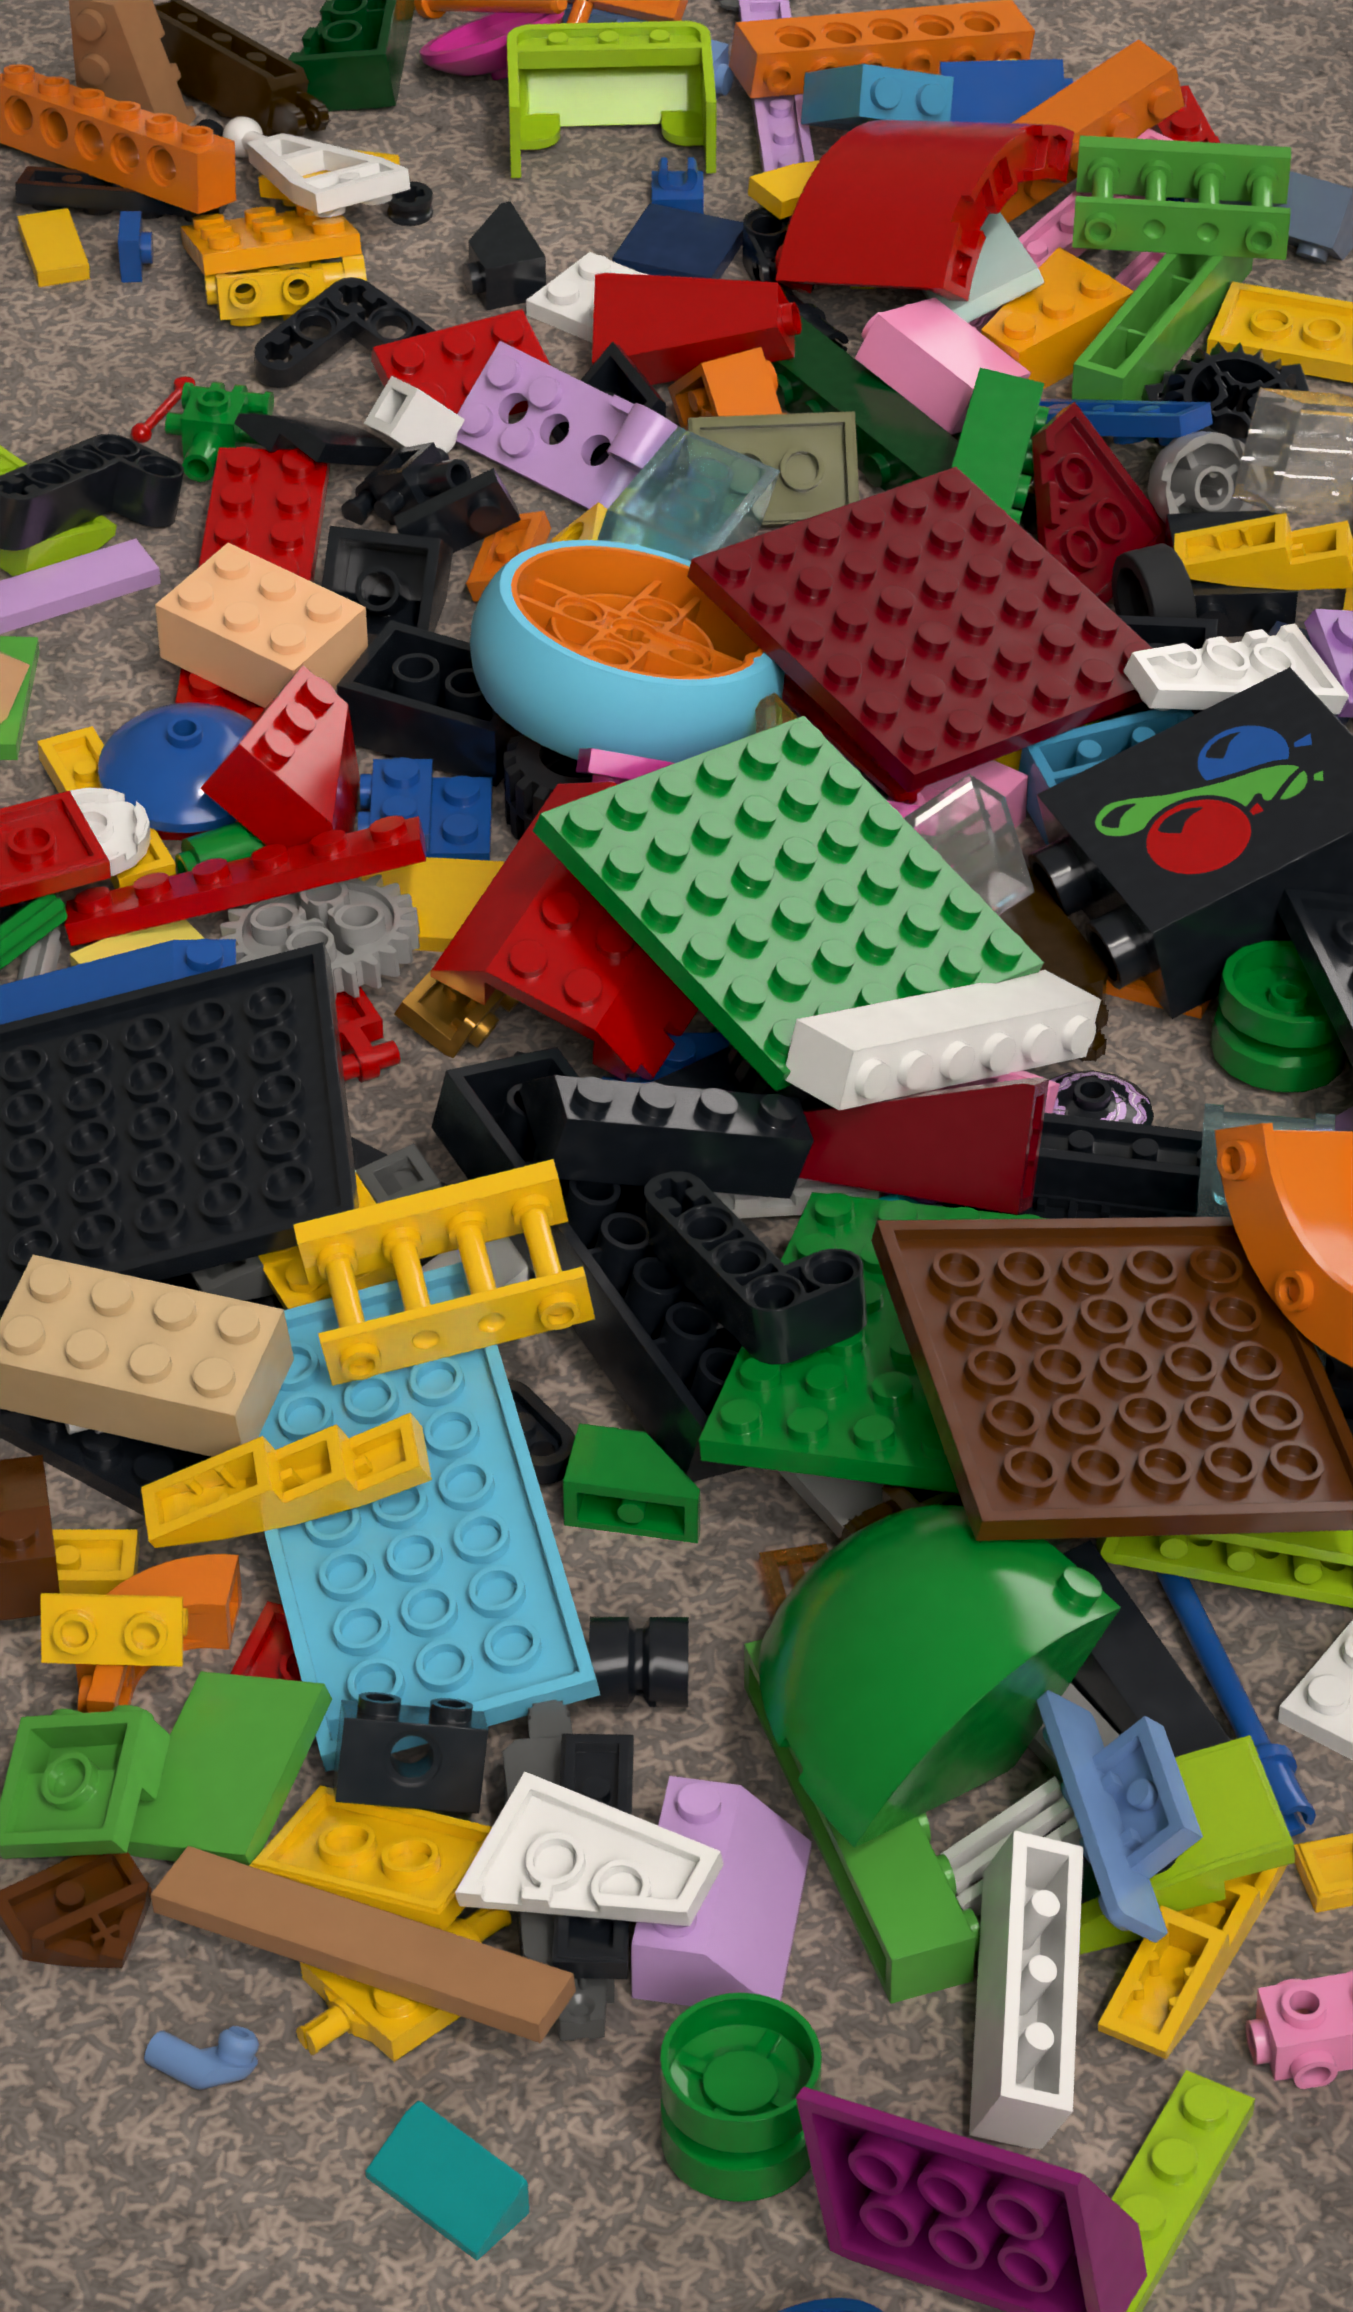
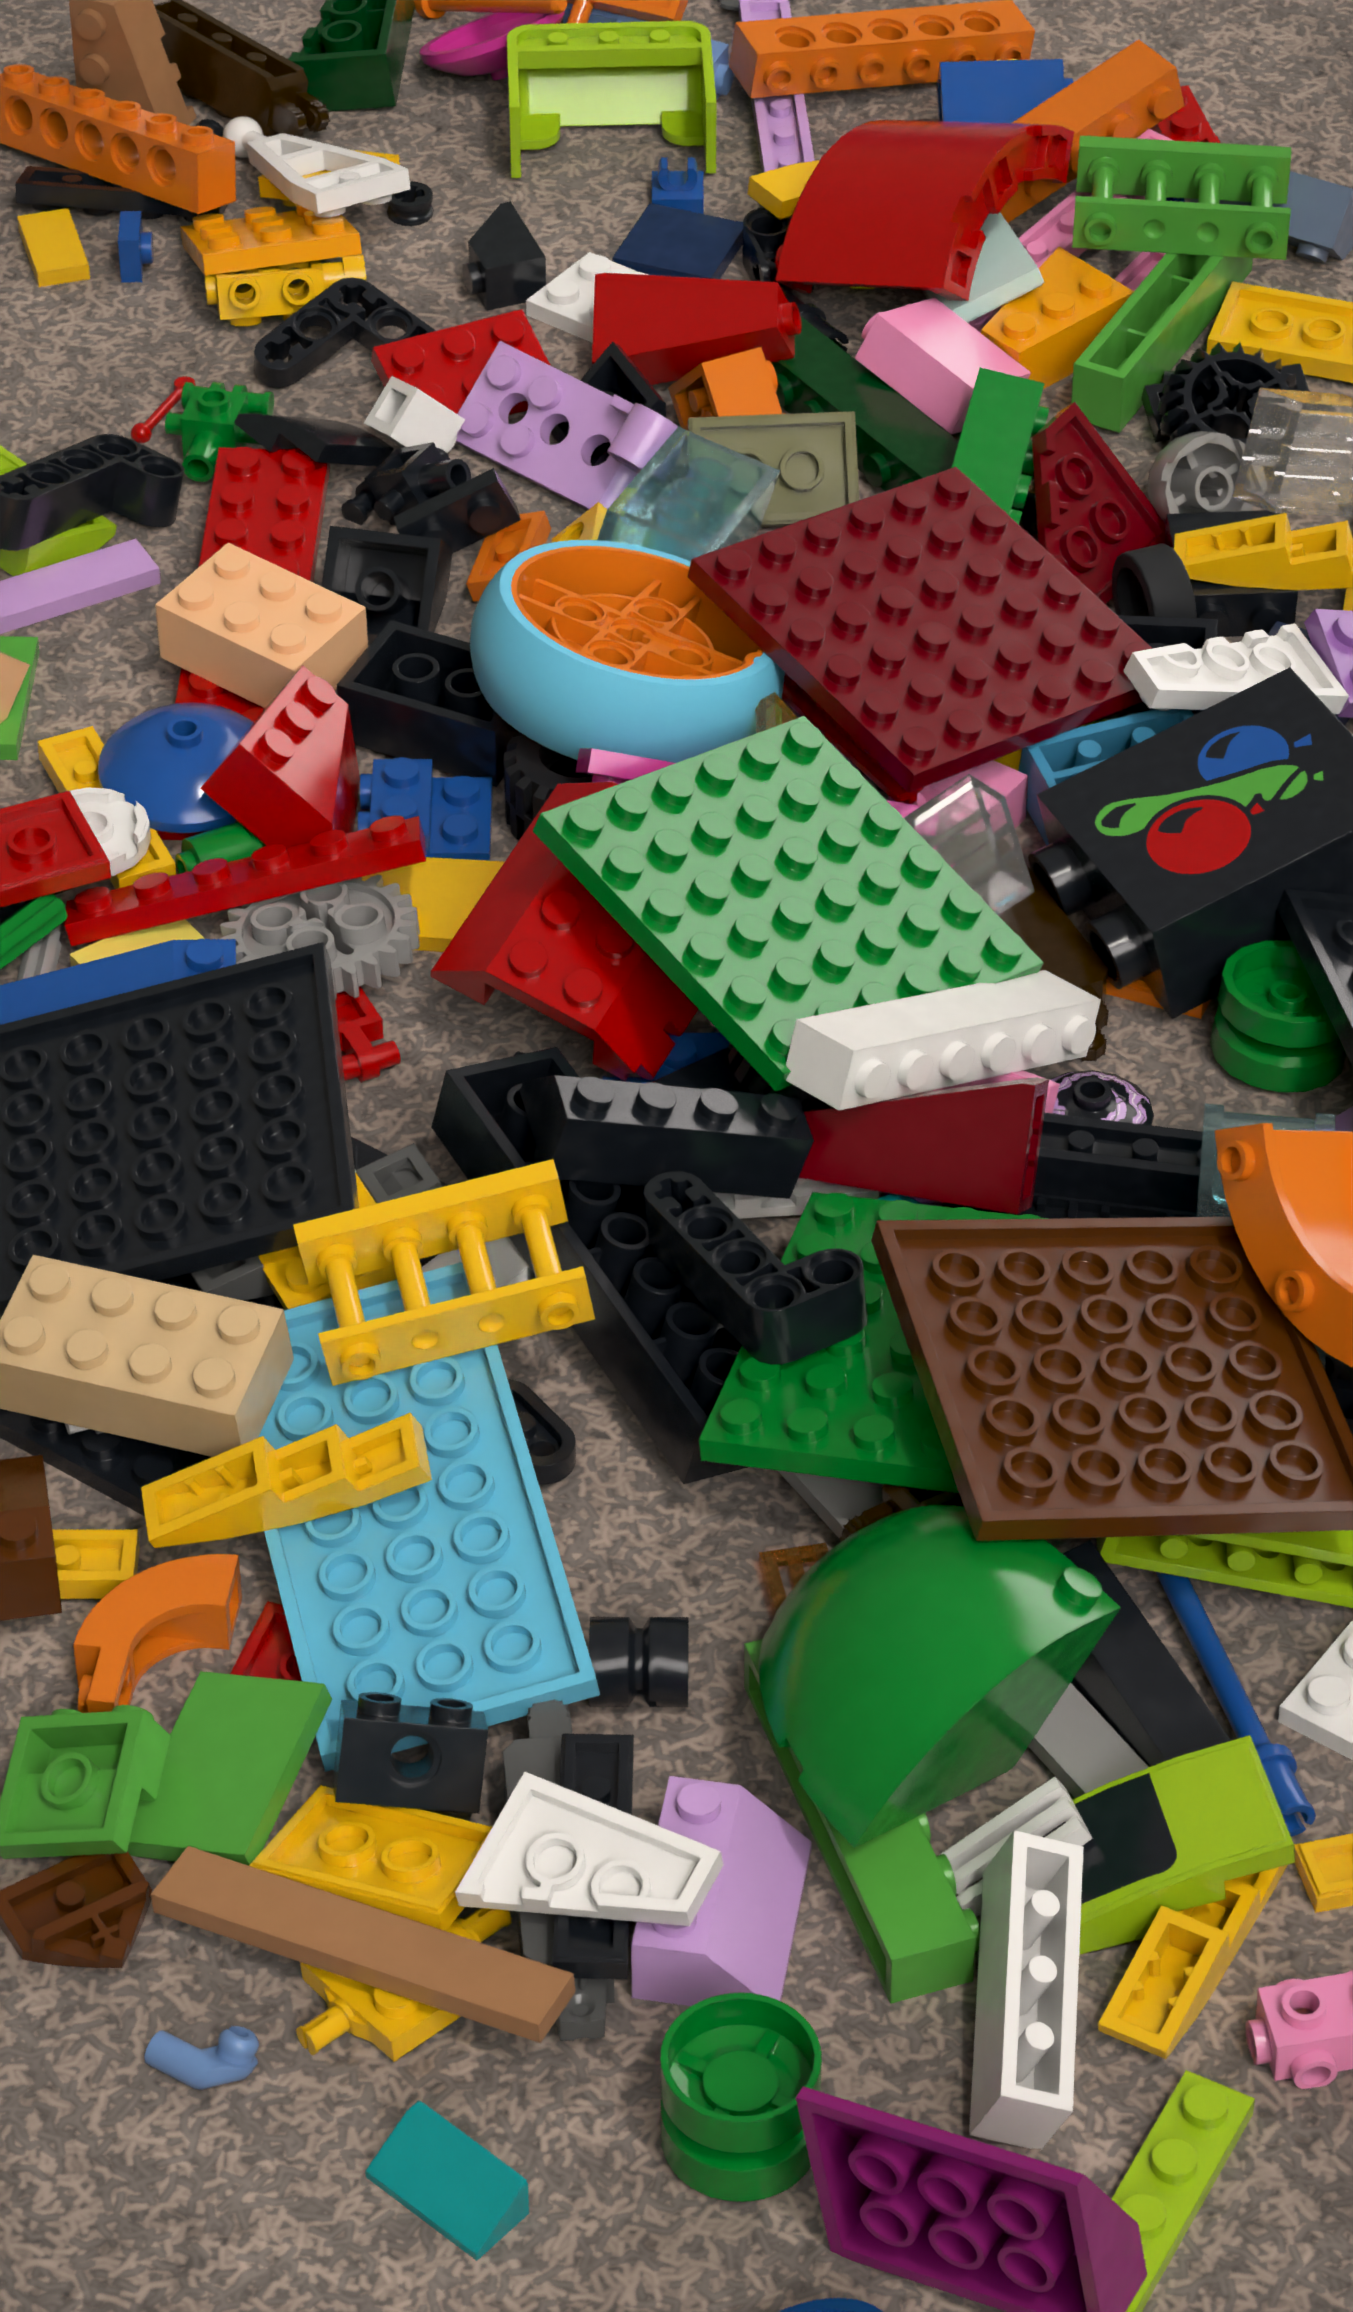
yellow hinge [41,1593,188,1667] -> none
pearl gold bracket [394,969,520,1058] -> none
green slope [563,1423,700,1543] -> none
dark azure brick [801,64,954,131] -> none
blue plate [1031,399,1213,446] -> none
medium blue bracket [1036,1690,1203,1943] -> none

